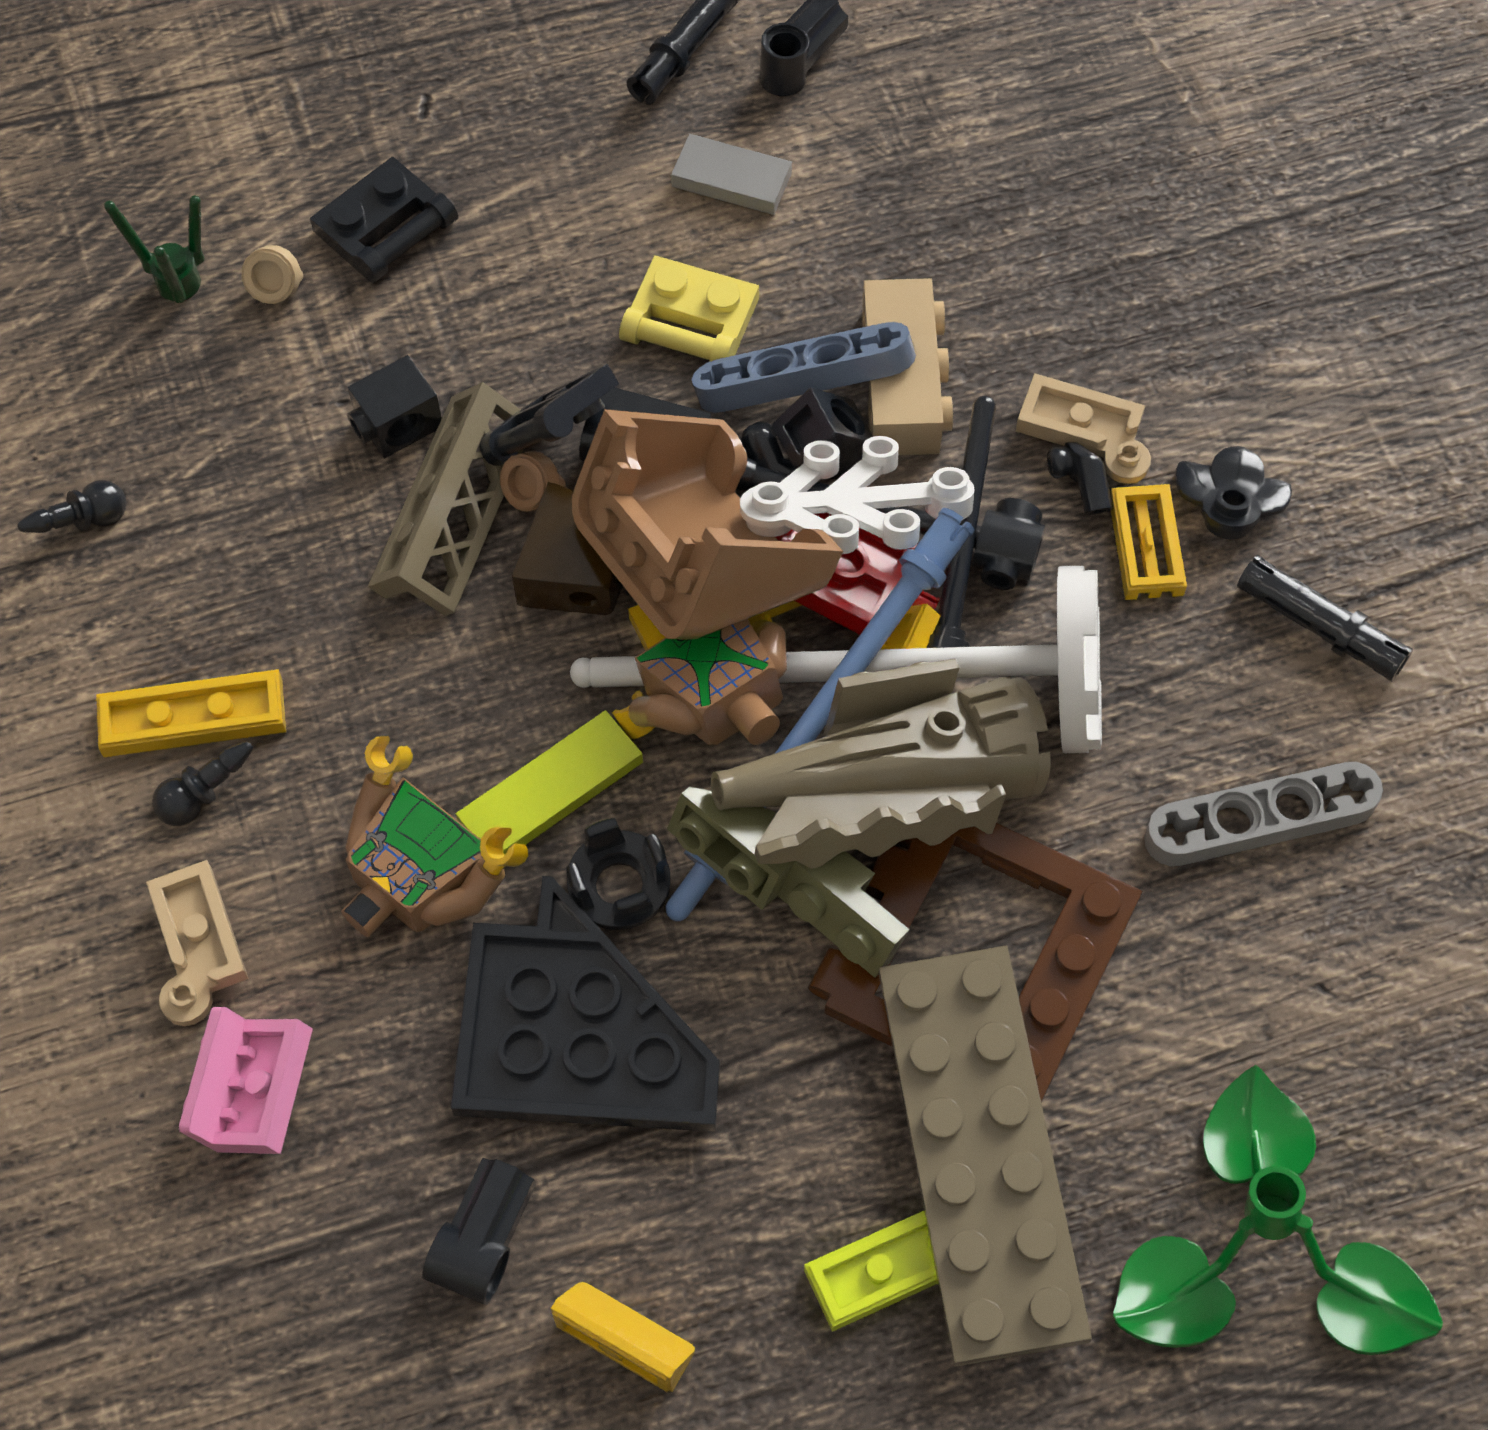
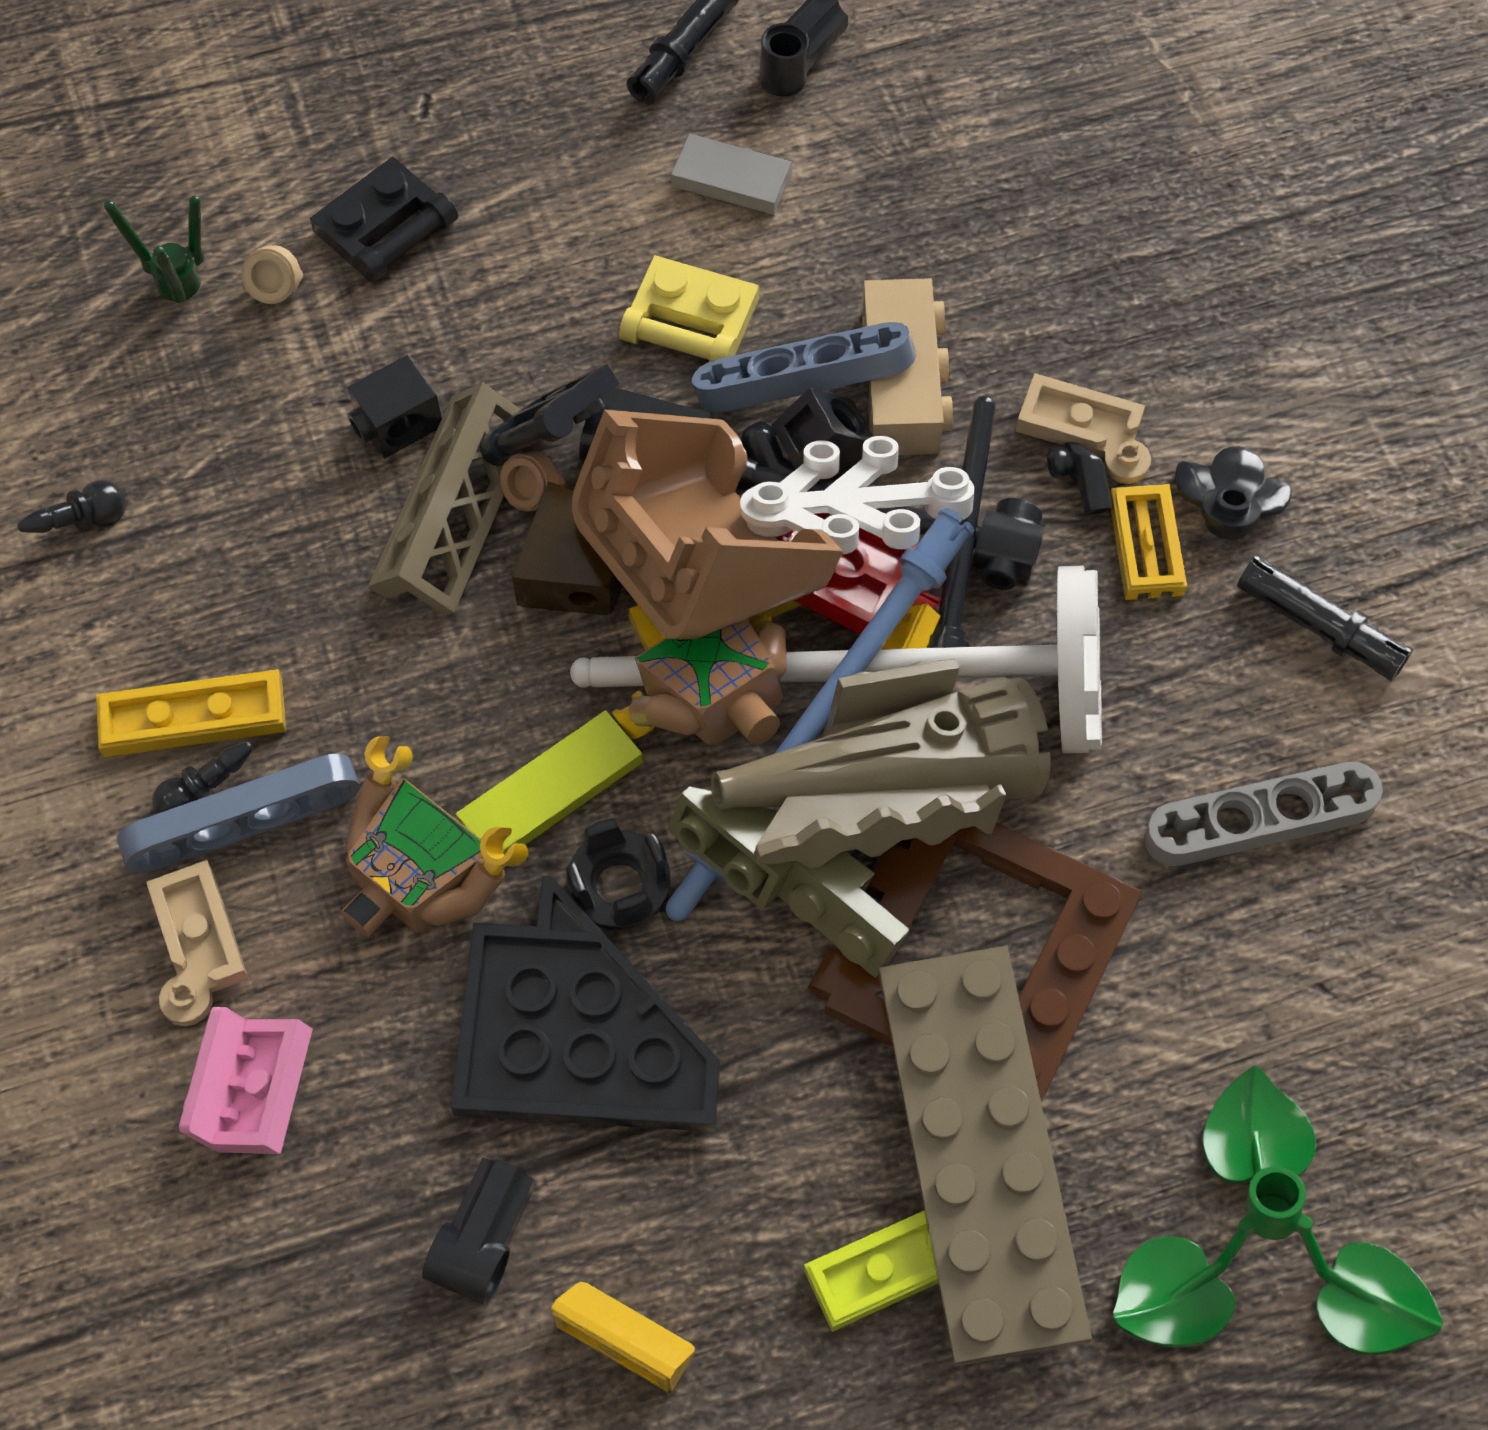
none -> sand blue beam [117,754,360,873]

